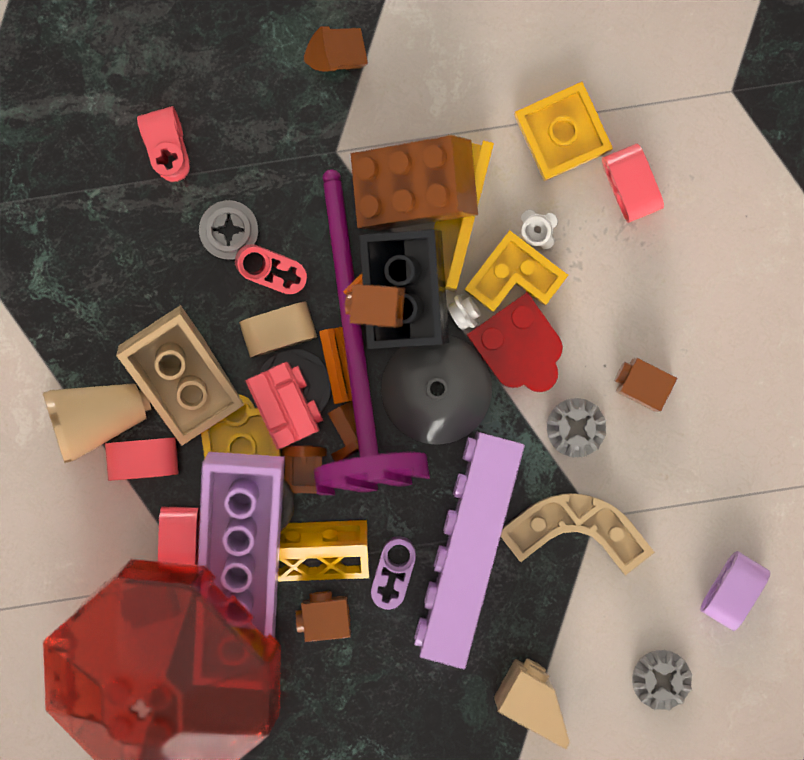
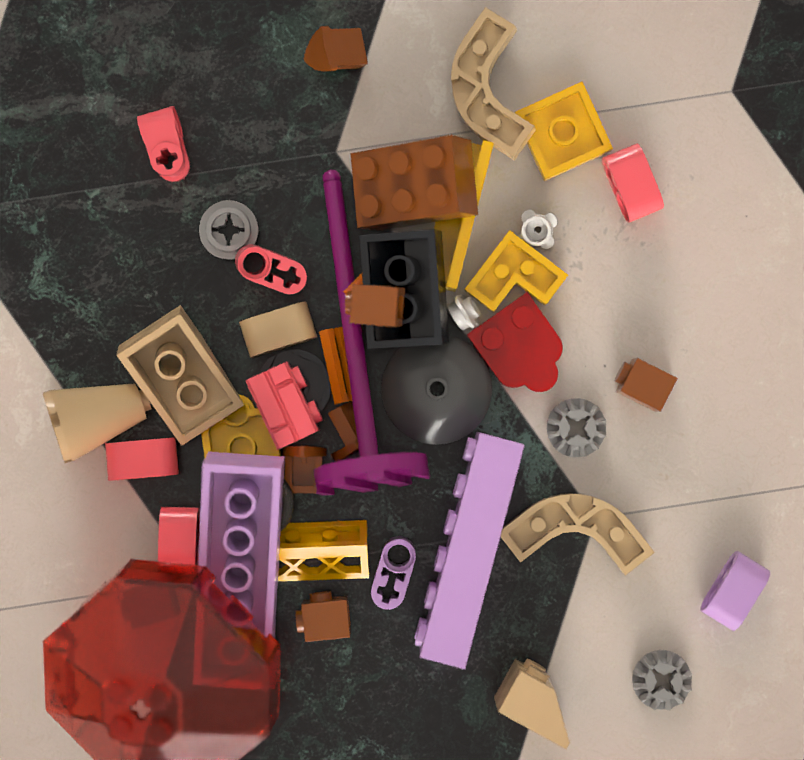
none -> tan plate [451,7,536,161]

